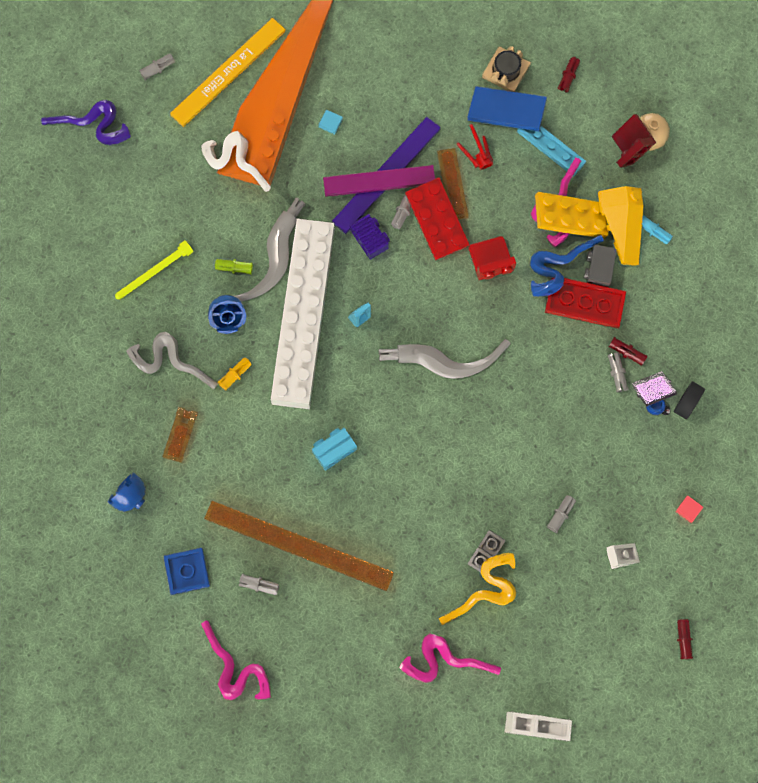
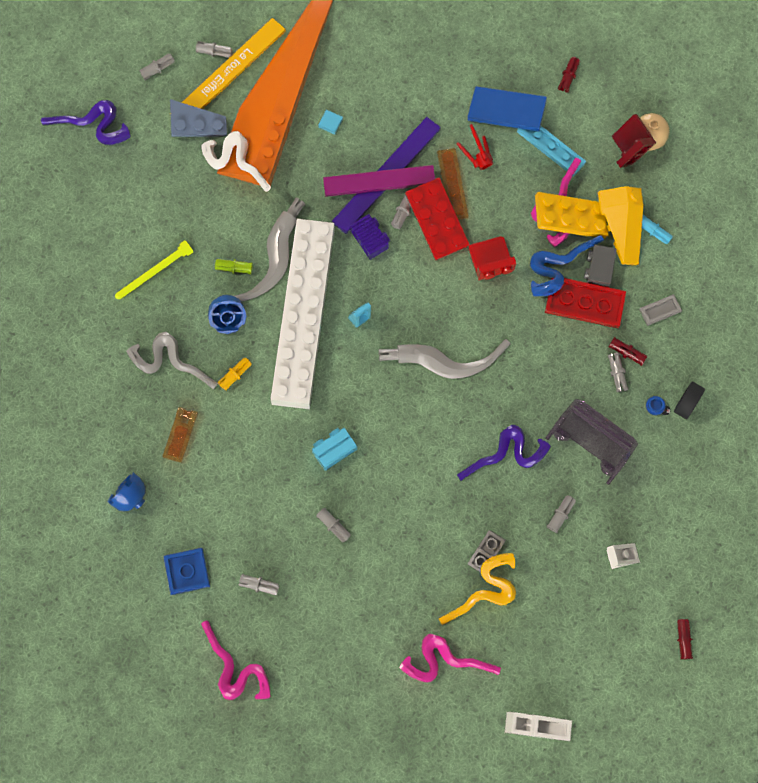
clear orange plate [204,501,394,592] -> none
piece [482,46,531,92] -> none
clear purple piece [632,371,677,407] -> none
coral tile [675,495,703,523] -> none
none -> sand blue wing [170,99,227,137]
none -> light grey axle [196,41,233,58]
none -> light grey axle [316,508,351,542]
none -> dark purple animal [457,424,551,481]
none -> windscreen [545,399,638,485]
none -> light grey tile [639,294,682,326]

